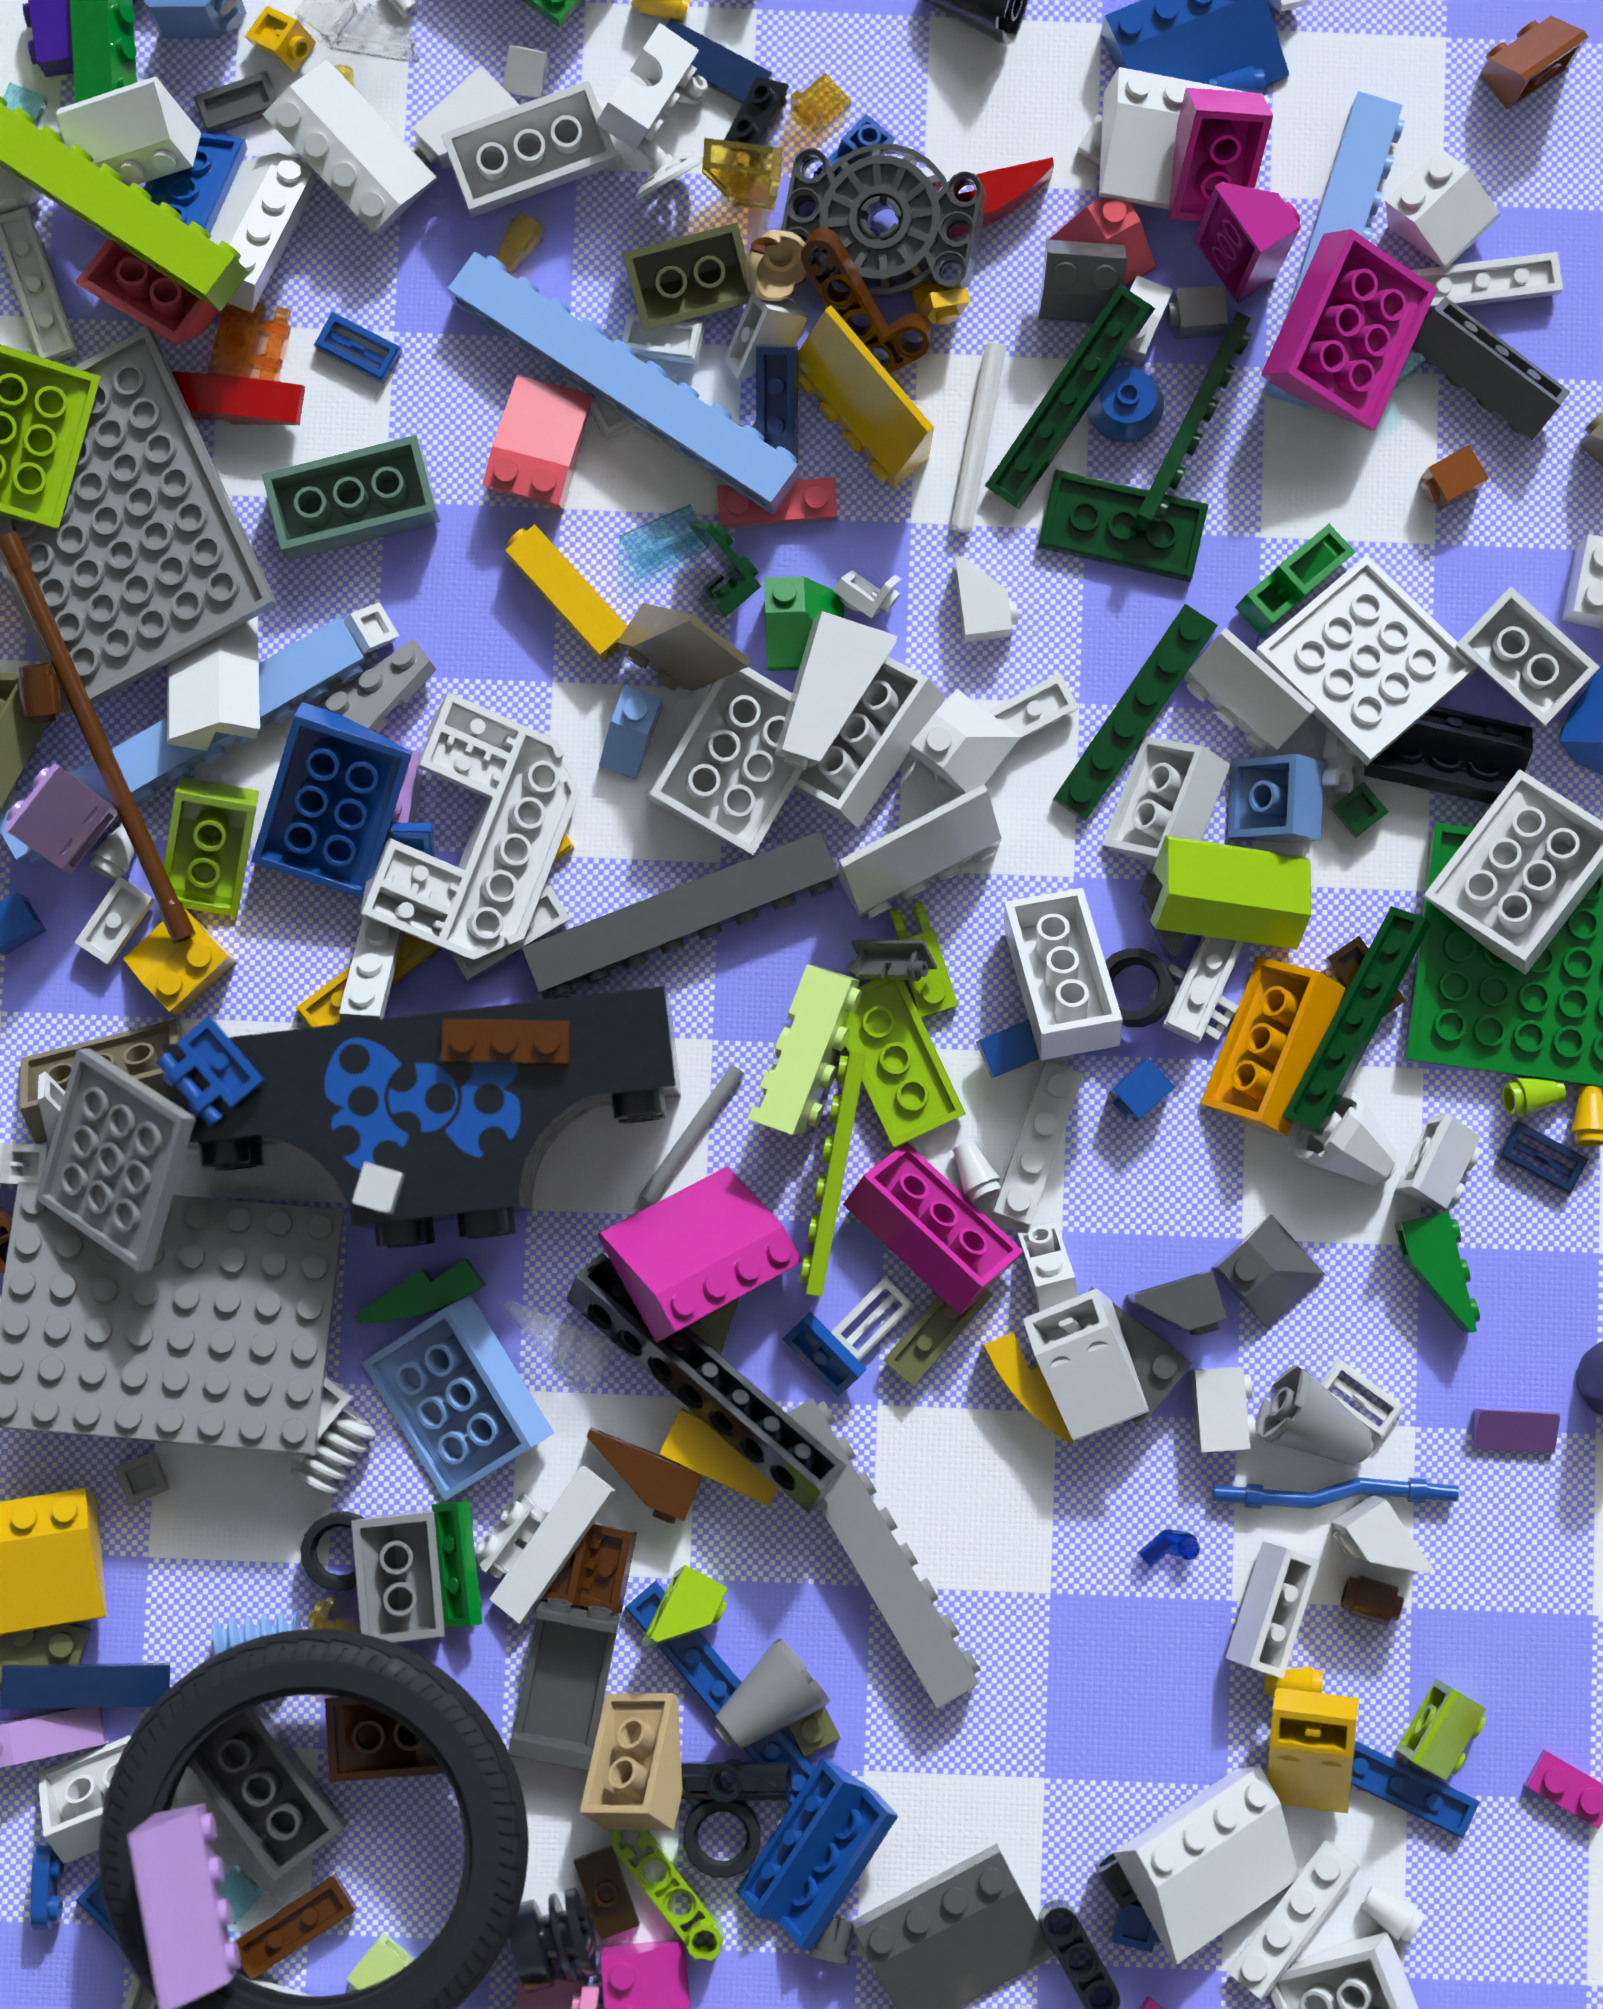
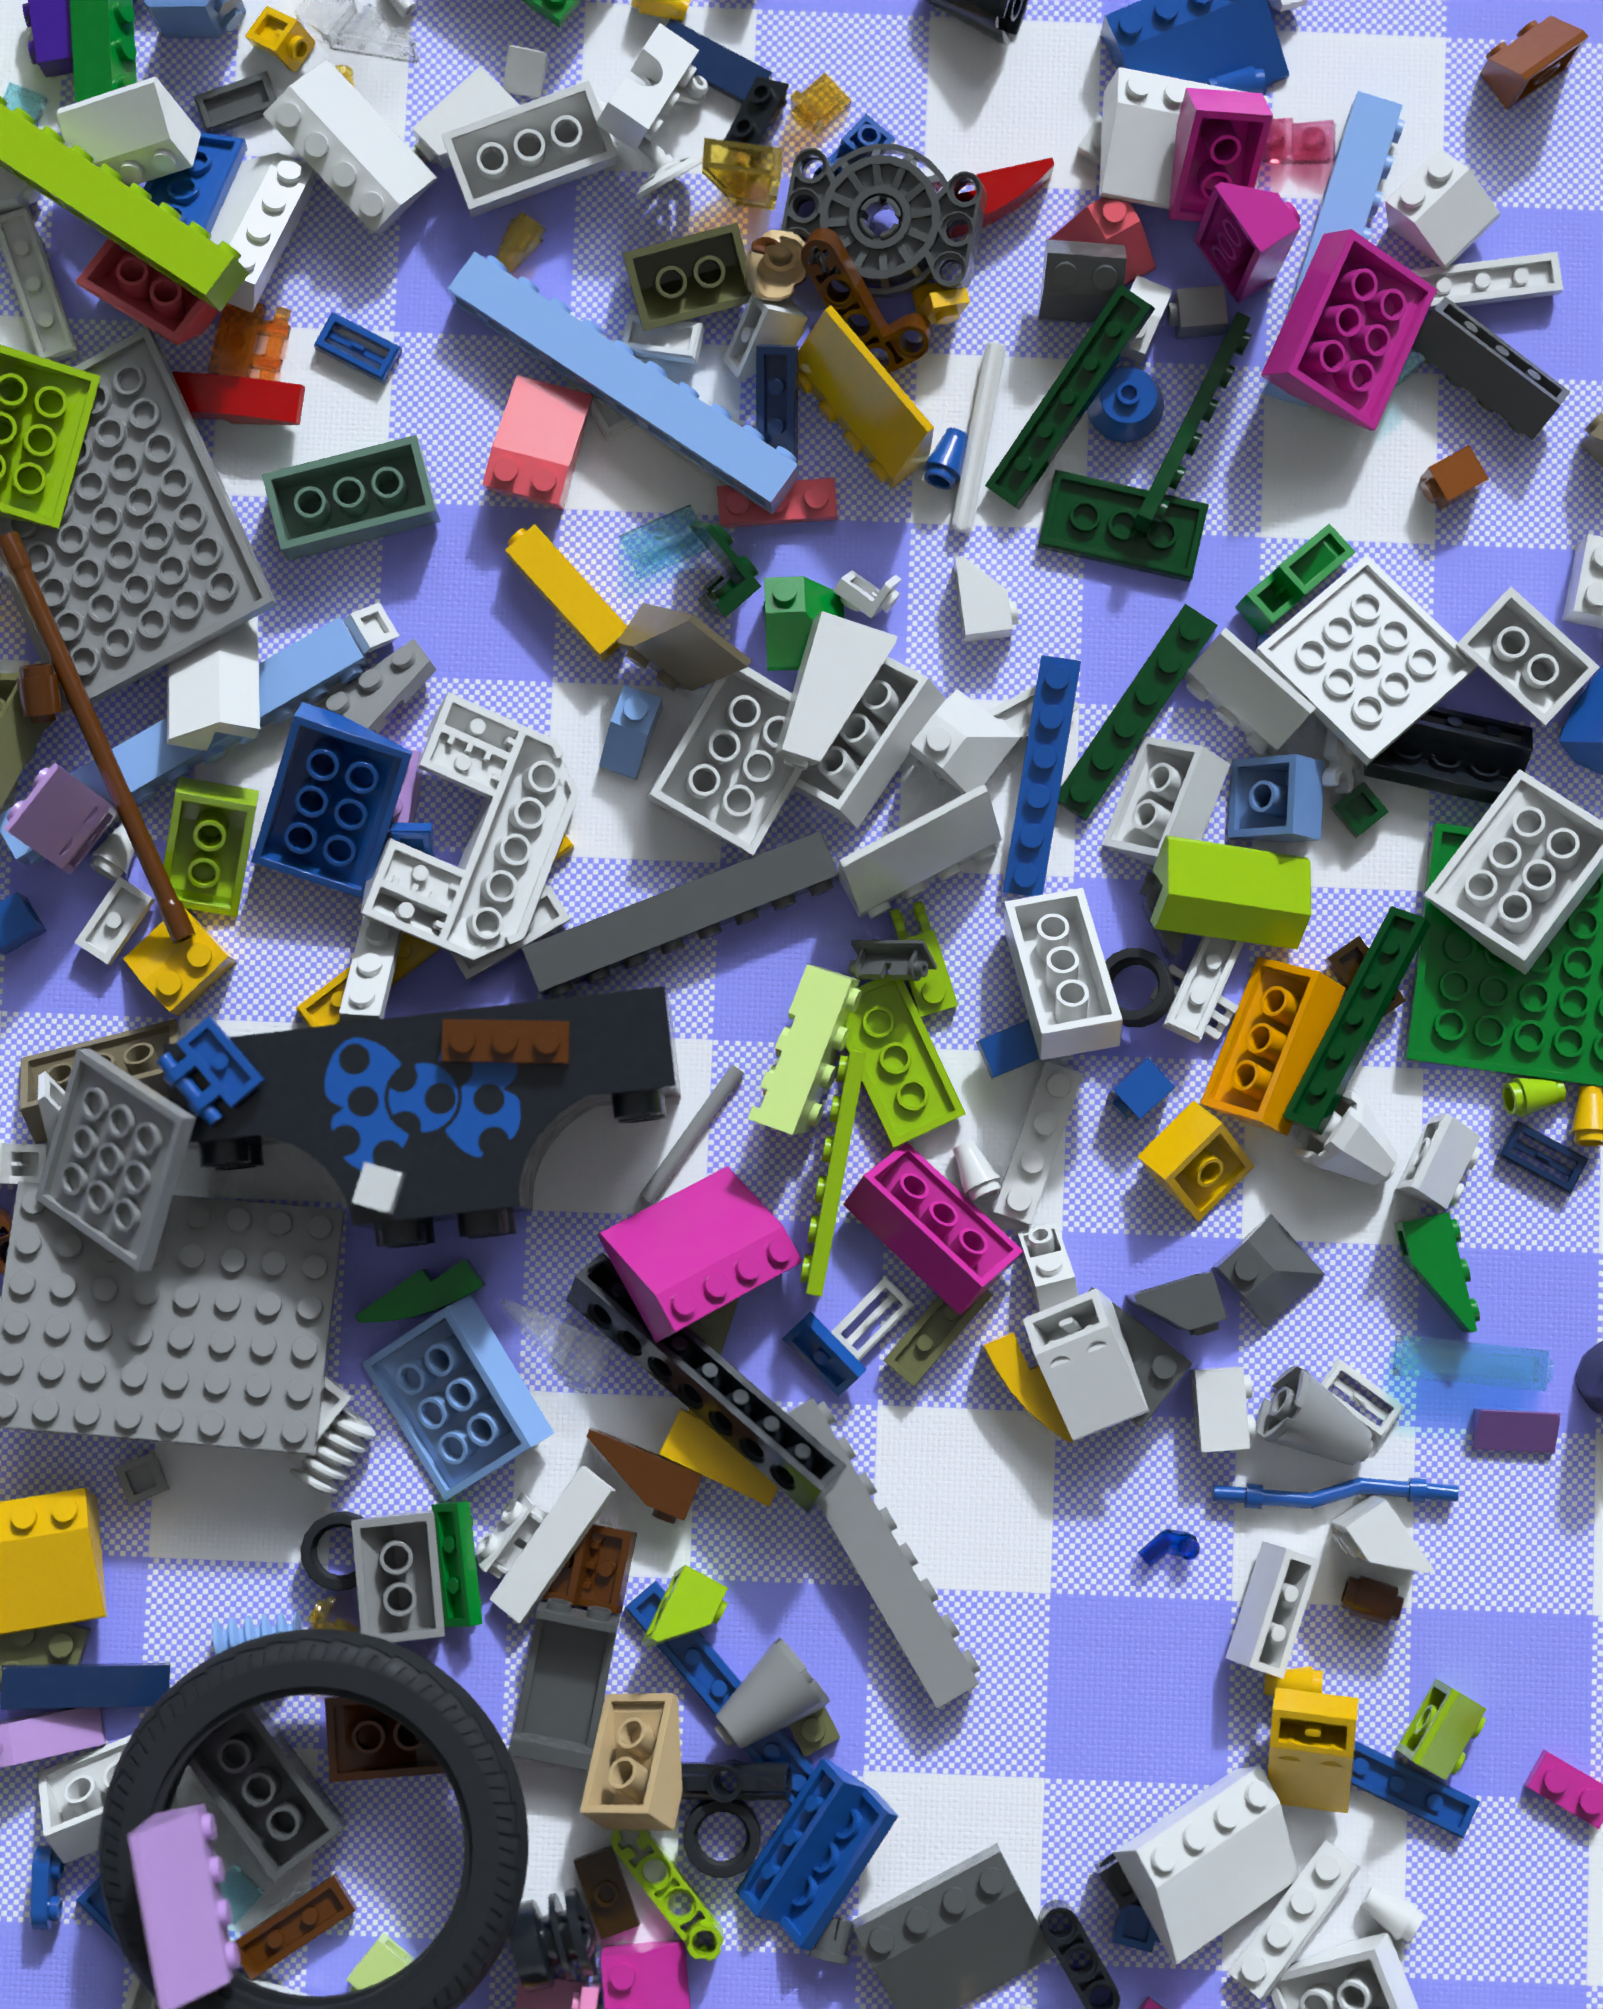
none -> blue cone [923,428,968,490]
none -> blue plate [1003,655,1081,897]
none -> yellow slope [1137,1100,1255,1222]
none -> clear pink slope [1262,117,1336,164]
none -> clear light blue brick [1393,1335,1554,1391]

